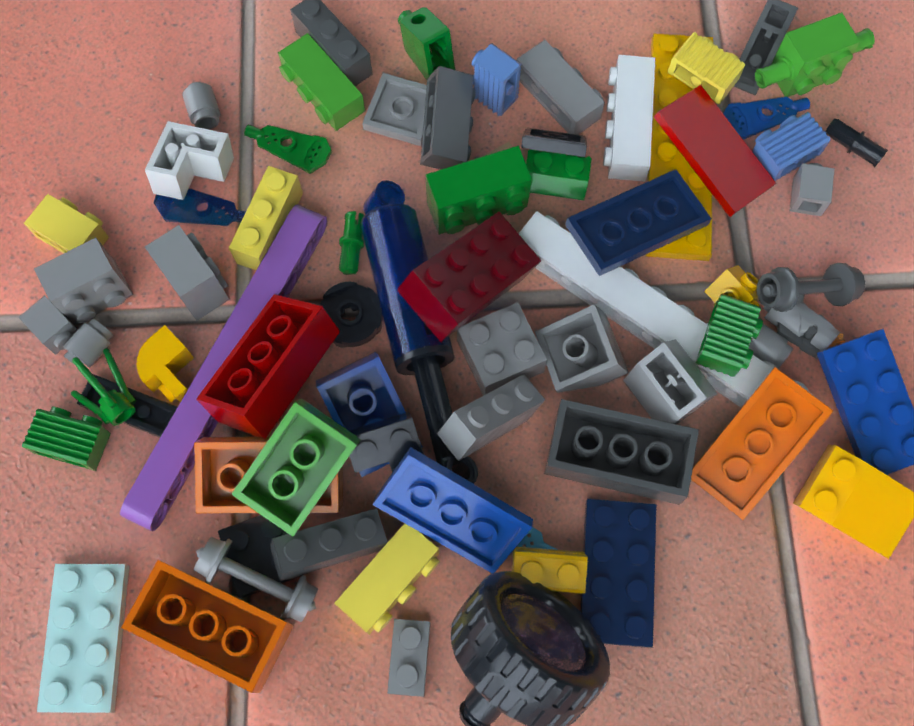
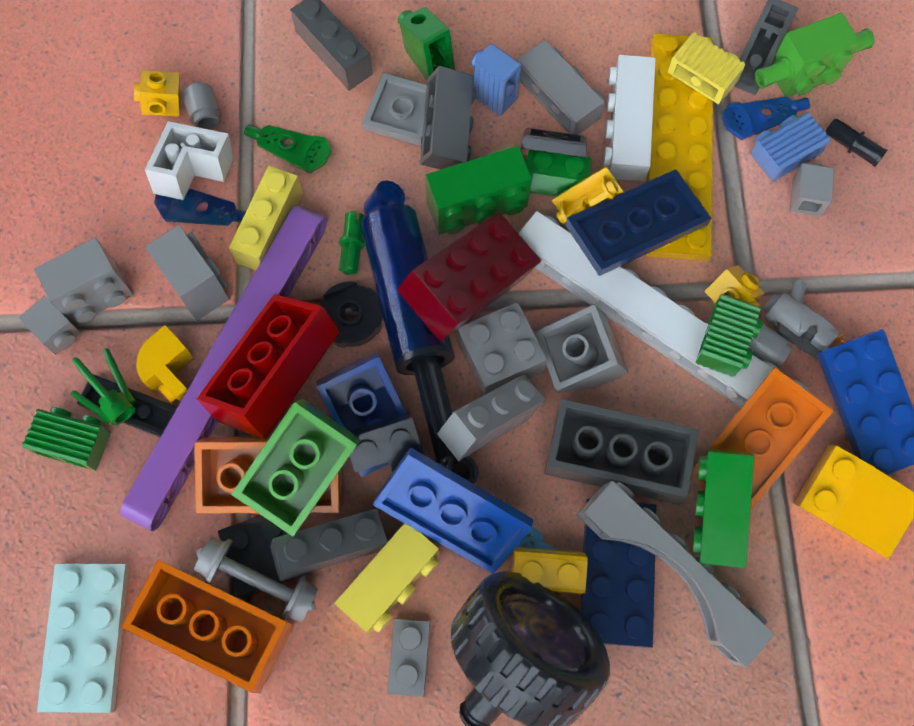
light yellow brick [24,194,109,254] -> none
light grey brick [63,318,114,368] -> none
bright green brick [278,33,365,131] -> none
light grey slope [623,339,718,424] -> none
red tile [654,85,777,217] -> none
dark grey piece [757,263,865,312] -> none
none -> yellow brick [134,70,180,117]
none -> yellow hinge [552,166,624,224]
none -> light grey arch [576,481,774,668]
none -> green brick [693,449,754,568]

